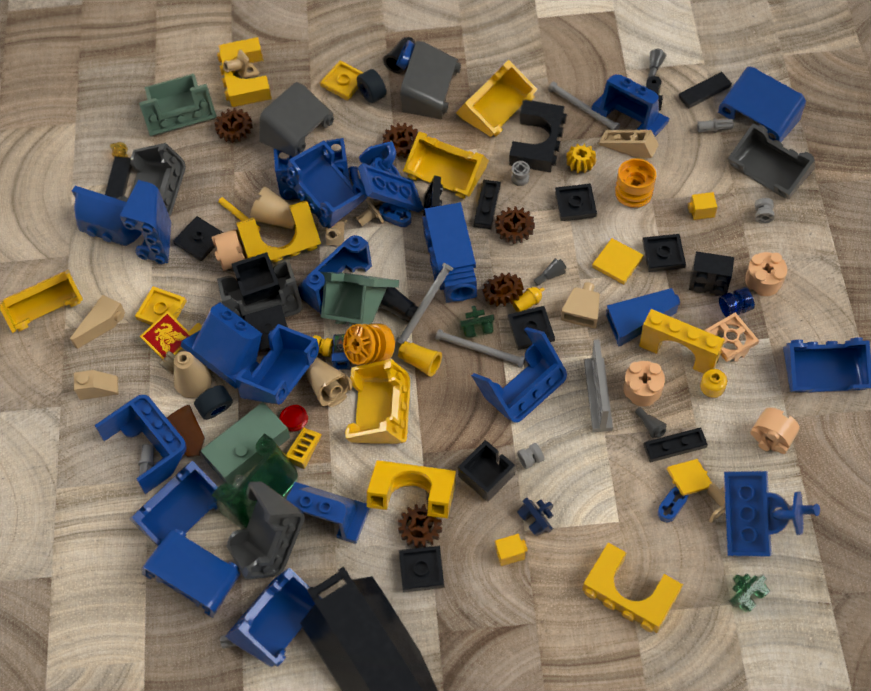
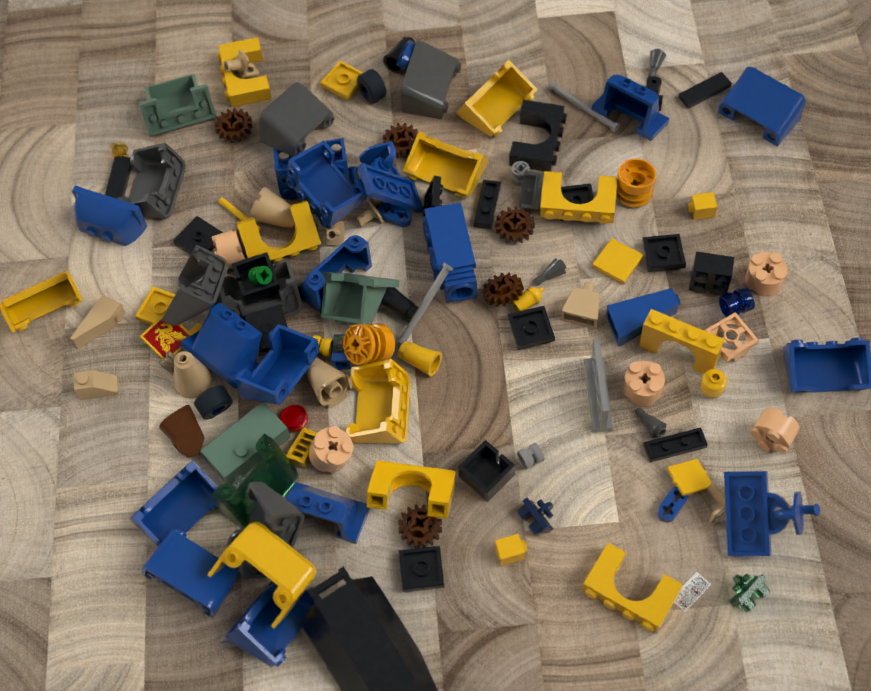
blue windscreen [95,395,187,494] -> none
blue windscreen [120,180,171,264] -> none
light grey axle [138,444,155,476] -> none
light grey bar [435,329,525,368] -> none
clear green hips [459,306,495,339] -> none
blue windscreen [471,327,567,423] -> none
yellow gear [566,143,596,174] -> none
tan slope [599,130,659,158] -> none
light grey axle [697,118,734,133] -> none
dark grey windscreen [728,123,815,199] -> none
light grey wheel [755,198,775,223] -> none
none -> dark grey windscreen [162,245,229,326]
none -> yellow windscreen [207,522,317,628]
none -> green wheel [248,266,272,285]
none -> light nougat brick [309,426,354,473]
none -> dark grey hinge [519,171,544,210]
none -> yellow arch [540,171,617,224]
none -> white sticker [674,572,711,612]

